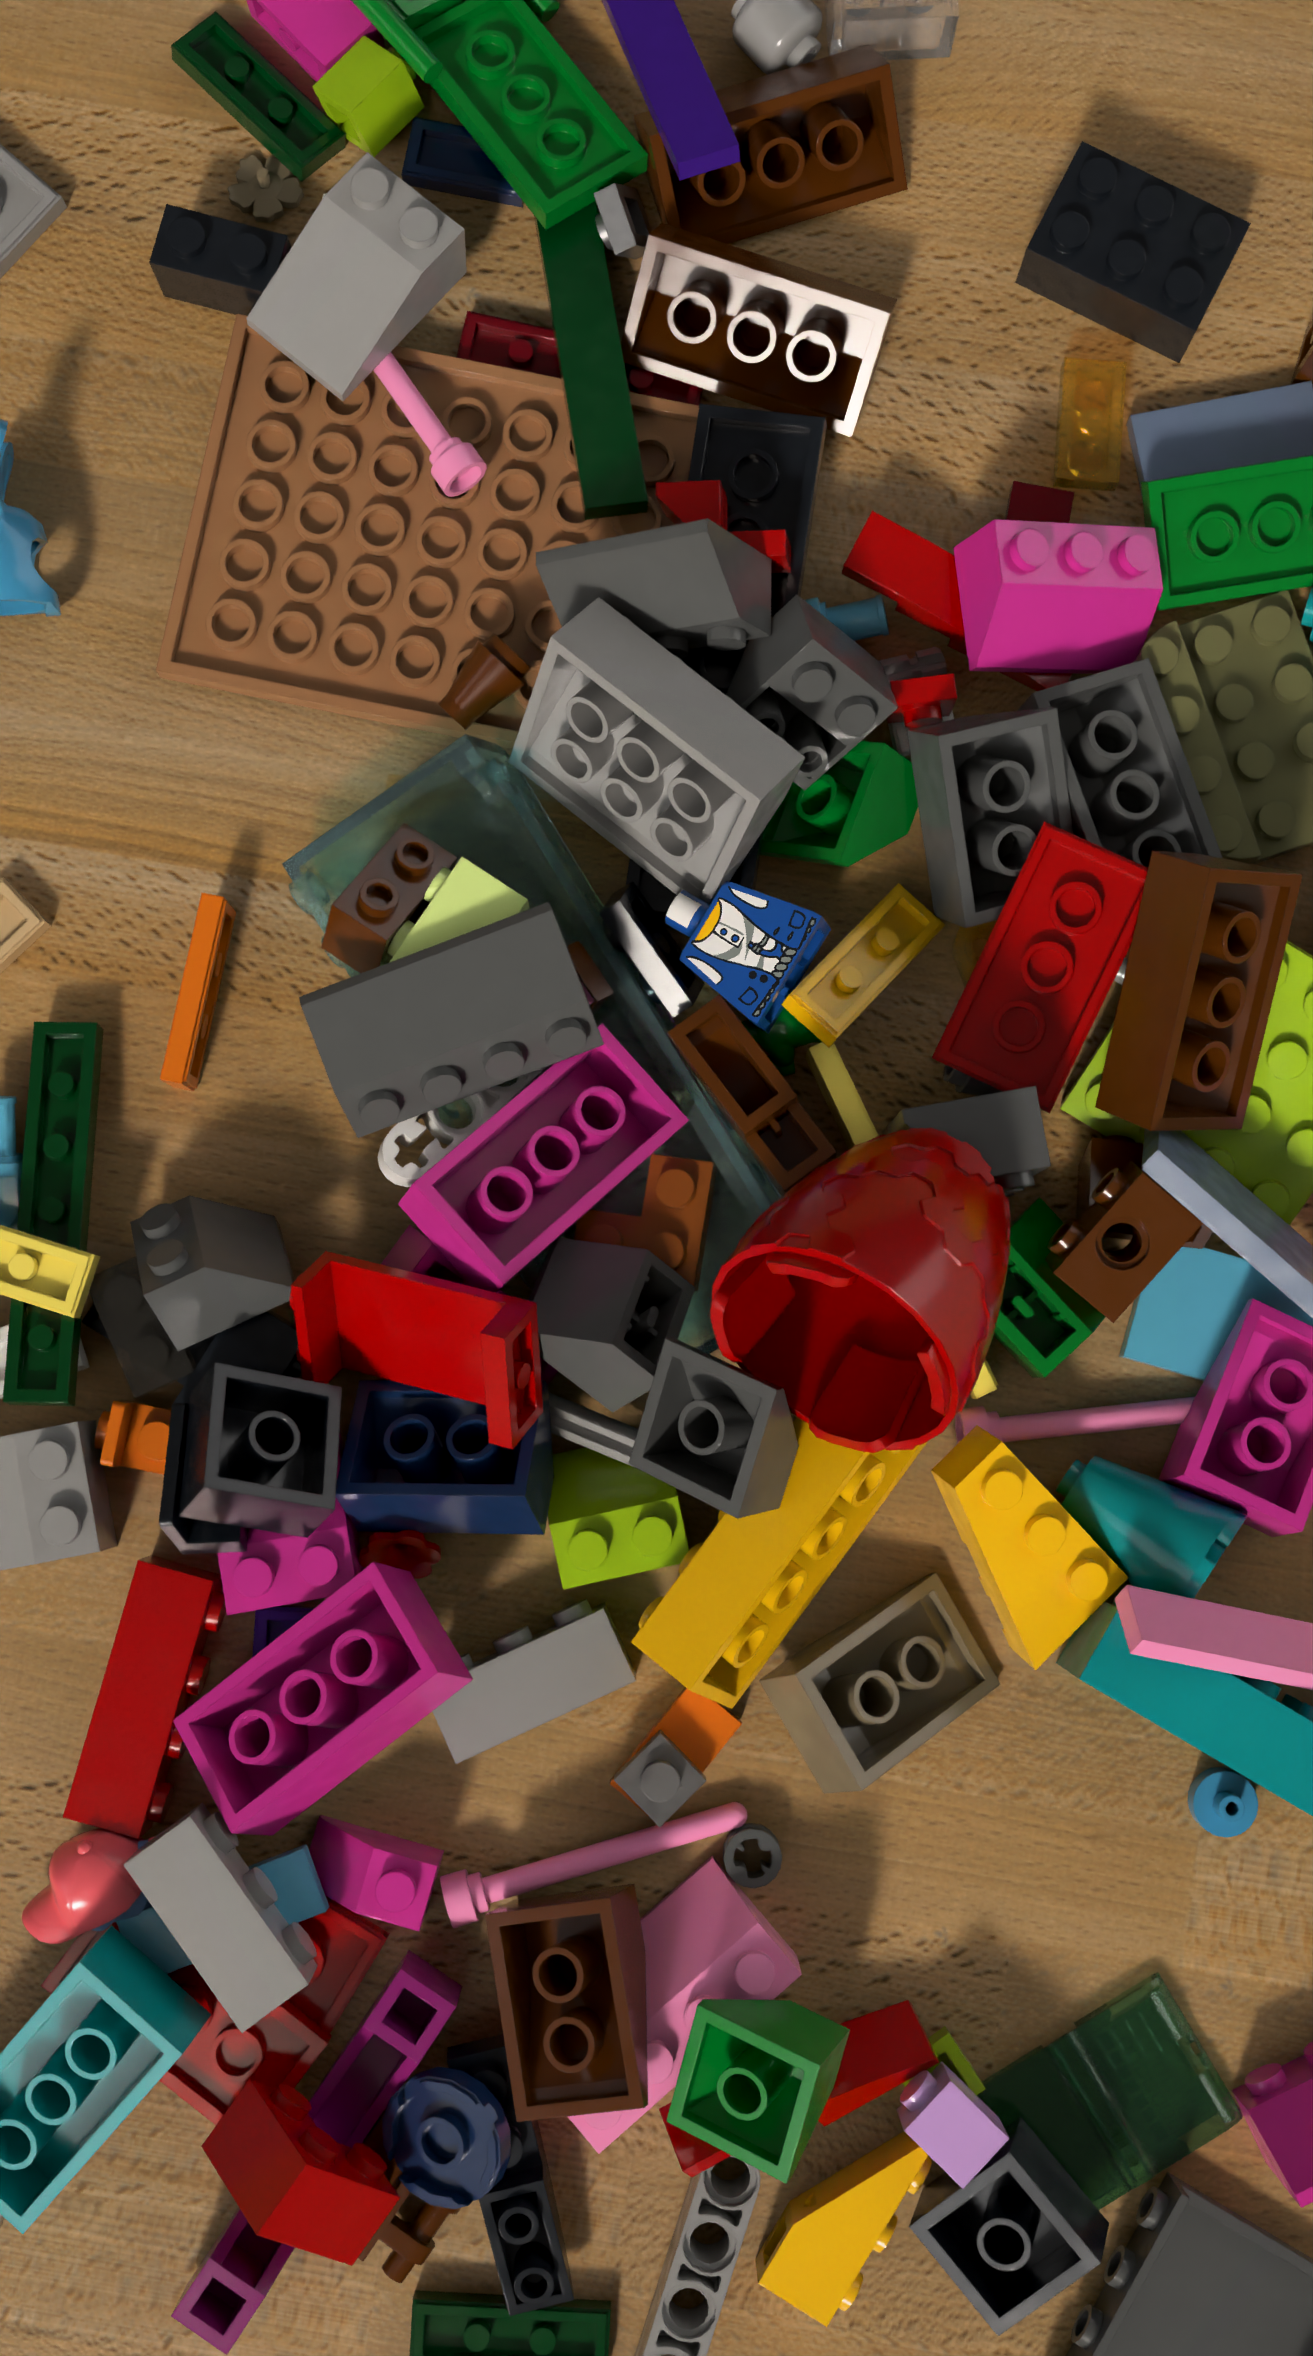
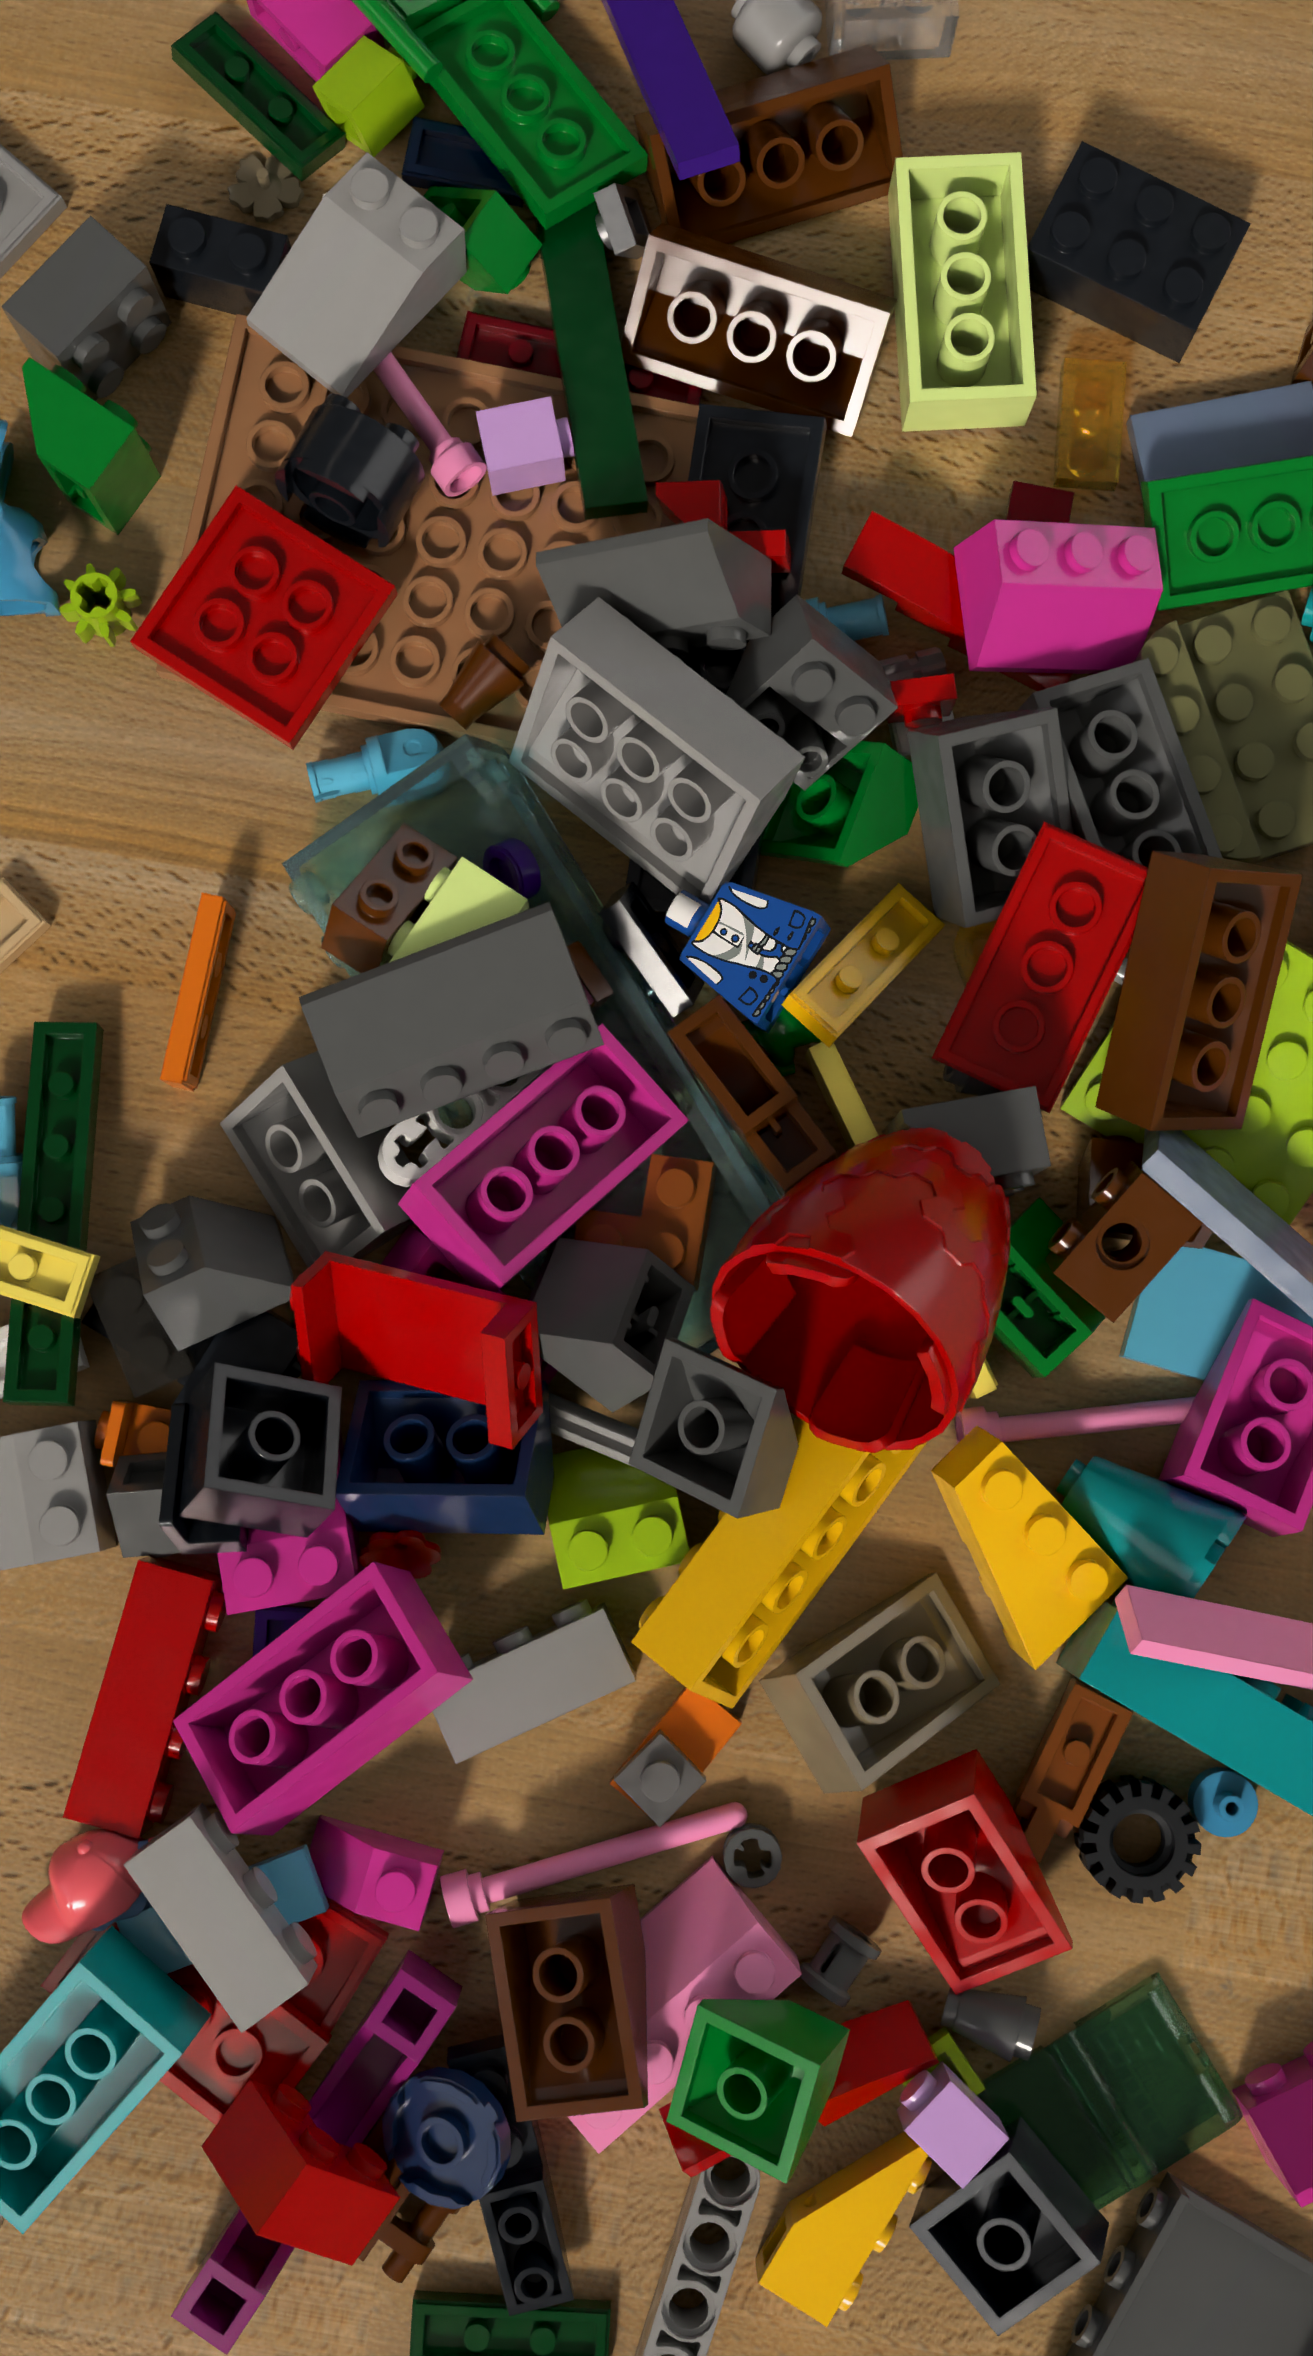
none -> dark grey brick [1,216,172,401]
none -> green slope [22,357,161,535]
none -> lime gear [59,563,142,647]
none -> dark grey brick [106,1452,181,1558]
none -> red plate [130,485,398,750]
none -> light grey slope [220,1051,414,1267]
none -> black brick [275,393,425,549]
none -> medium azure arm [306,728,446,803]
none -> green slope [423,186,543,294]
none -> lavender brick [475,396,575,496]
none -> dark purple tile [483,838,541,899]
none -> dark grey bush [800,1915,882,2007]
none -> red slope [857,1749,1073,1995]
none -> yellowish green brick [888,152,1037,432]
none -> dark grey cone [940,1987,1041,2062]
none -> dark orange hinge [1013,1677,1134,1864]
none -> black tyre [1074,1775,1201,1904]

